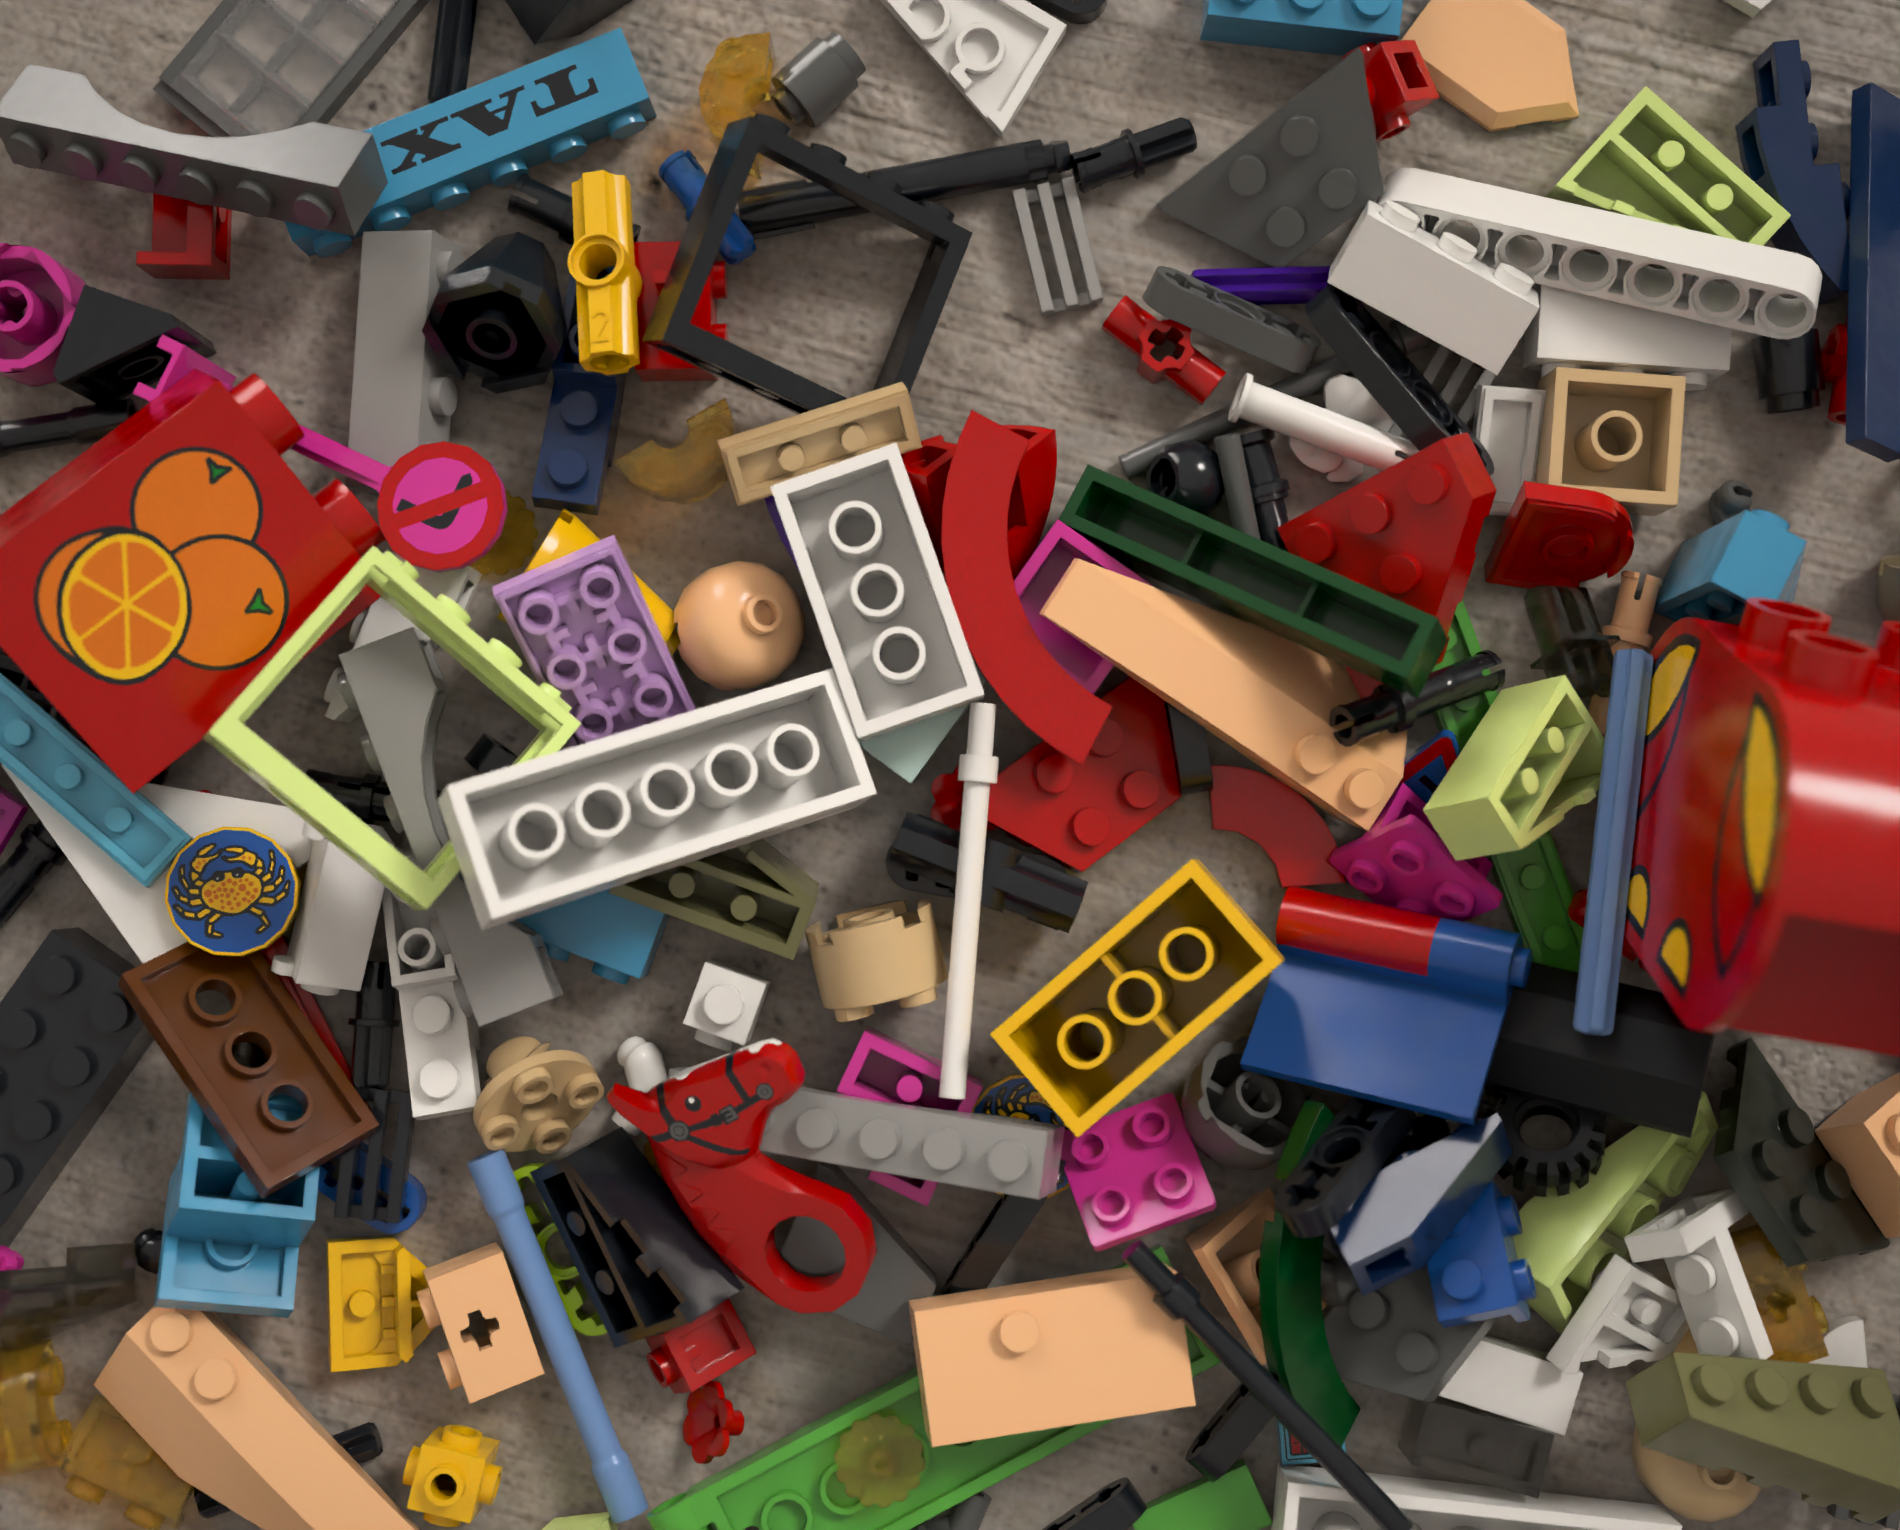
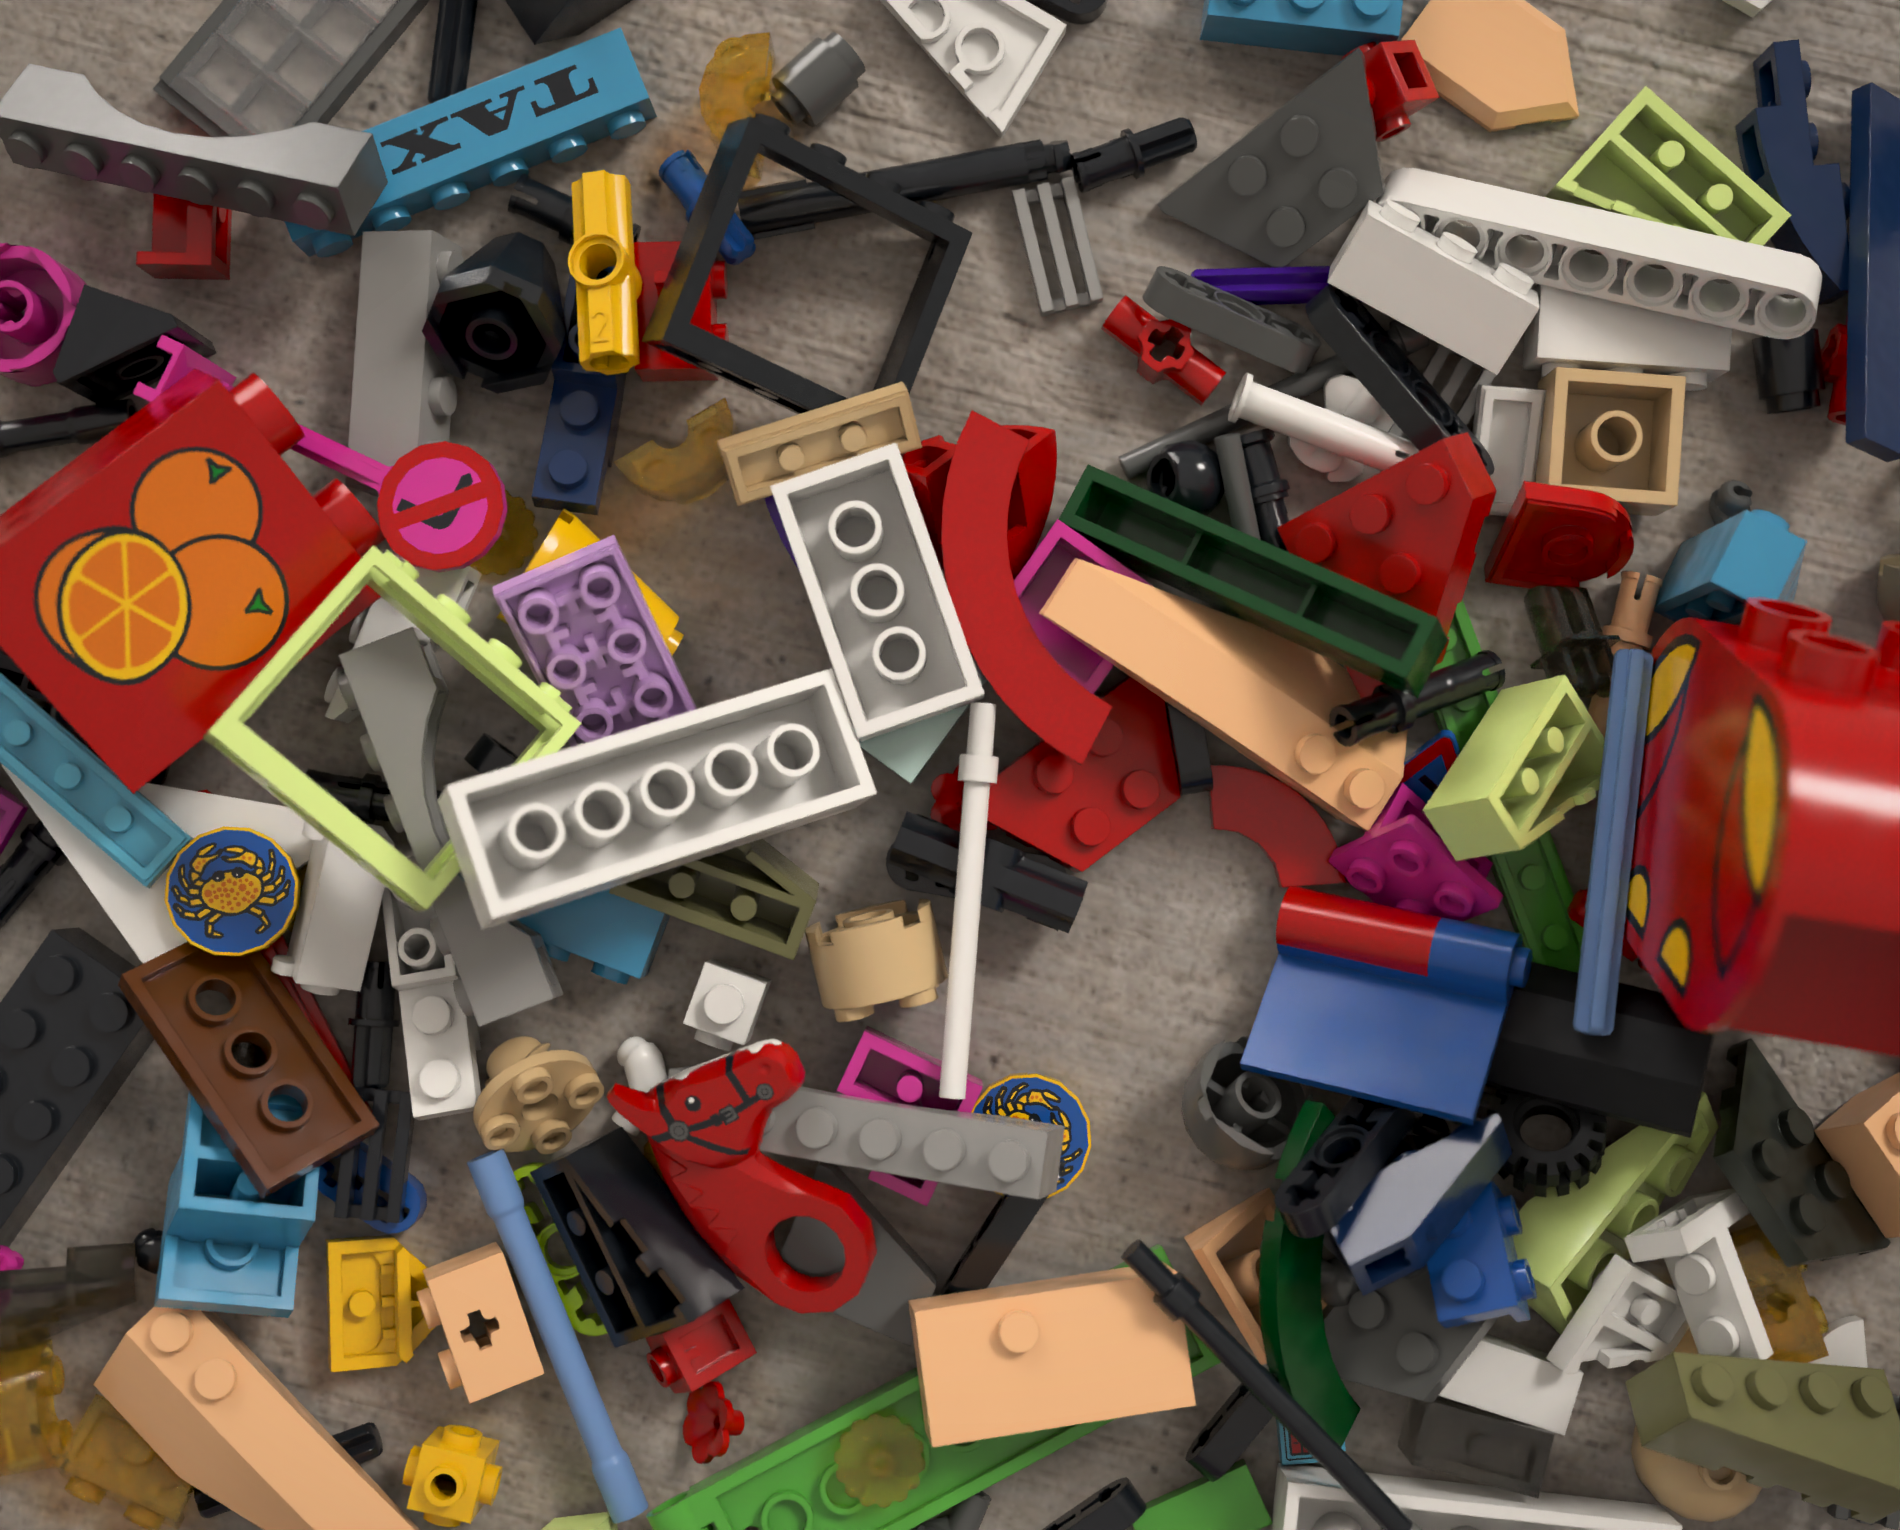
light nougat cylinder [674,561,805,691] -> none
yellow brick [990,858,1285,1138] -> none
dark pink bracket [1061,1093,1216,1252] -> none

